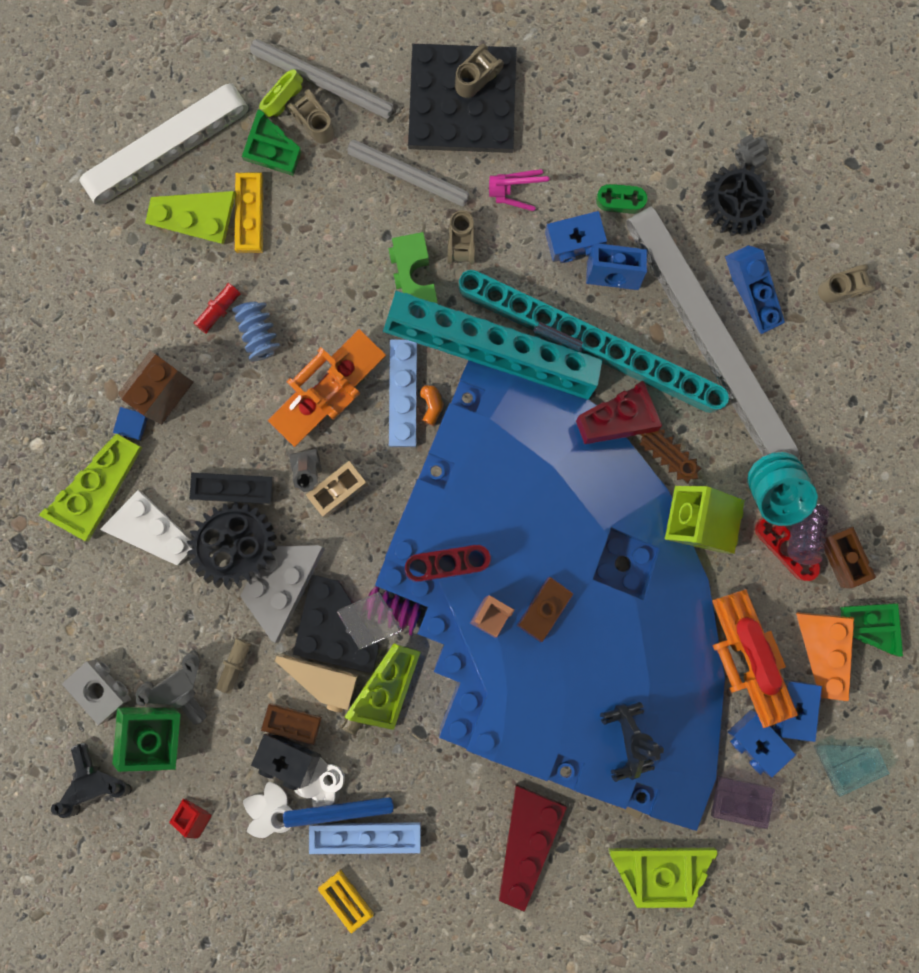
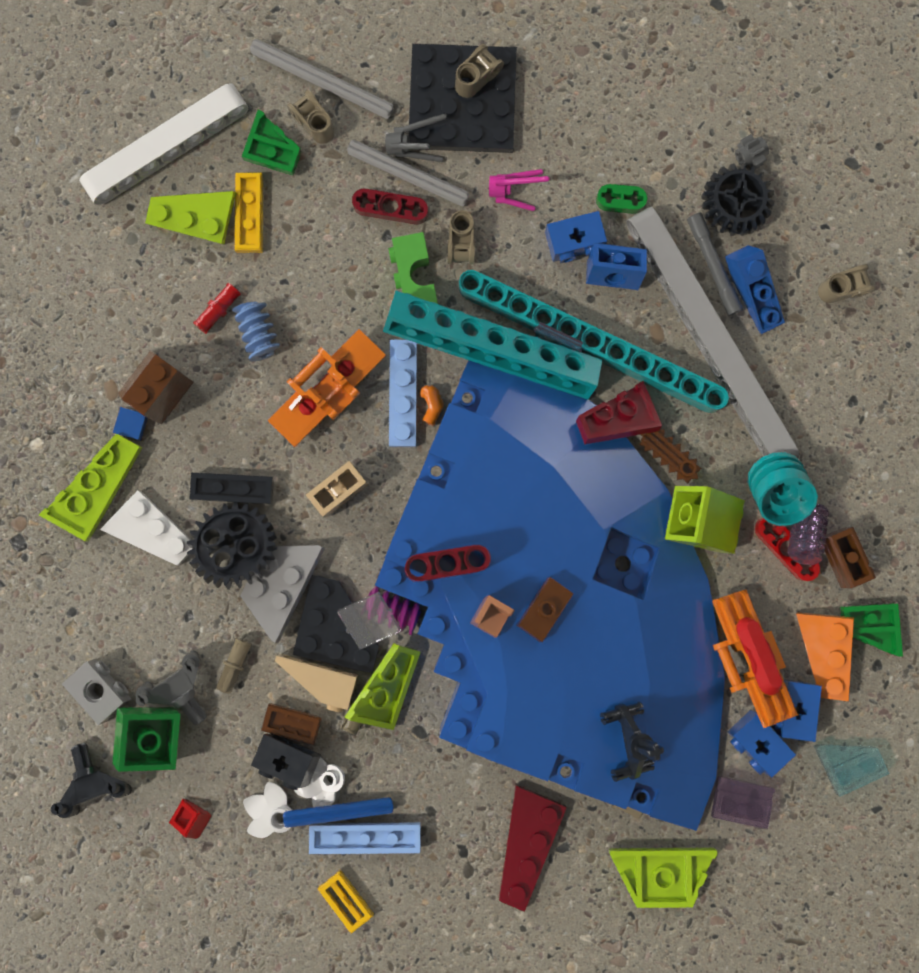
lime plate [259,69,303,117] -> none
dark grey piece [290,449,322,492] -> none
none -> dark red beam [352,188,428,225]
none -> dark grey plant [385,114,447,162]
none -> dark grey piece [687,212,743,316]

